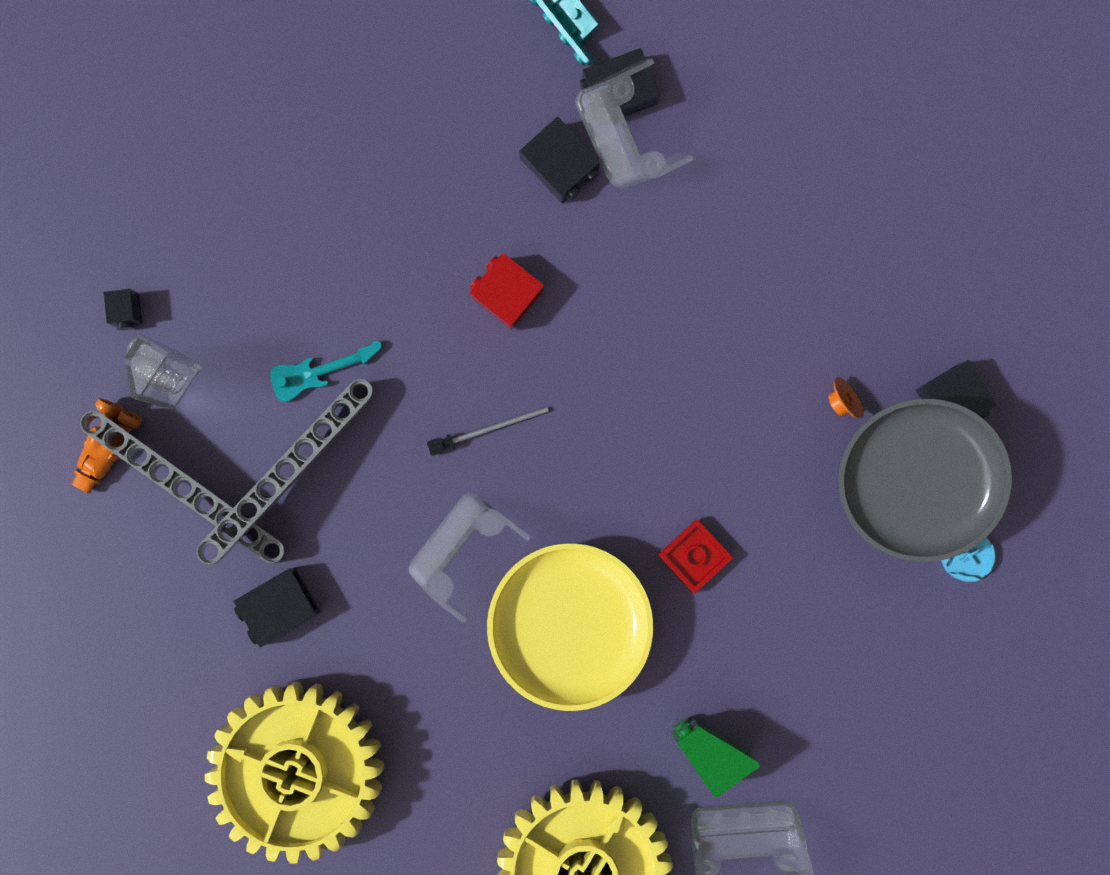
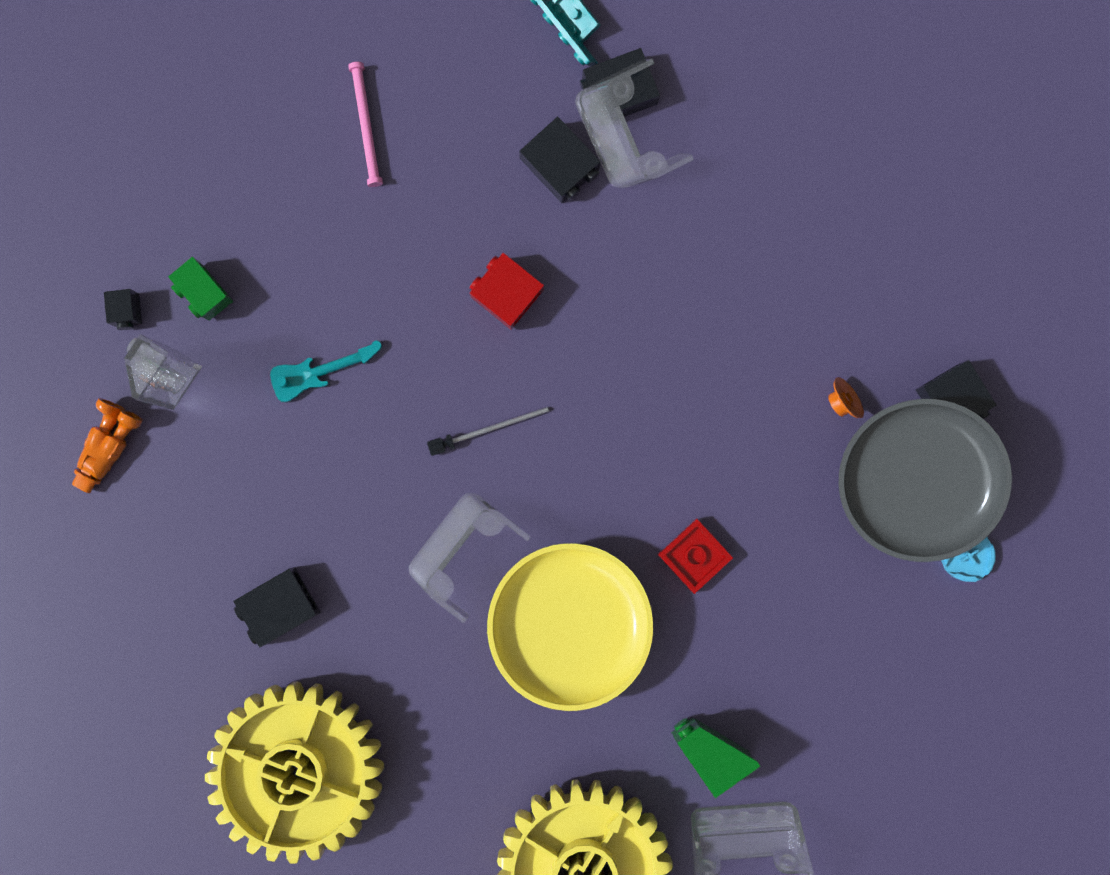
light grey beam [80,411,285,564] -> none
light grey beam [196,379,372,565] -> none
none -> green brick [168,256,233,321]
none -> bright pink bar [348,62,383,187]

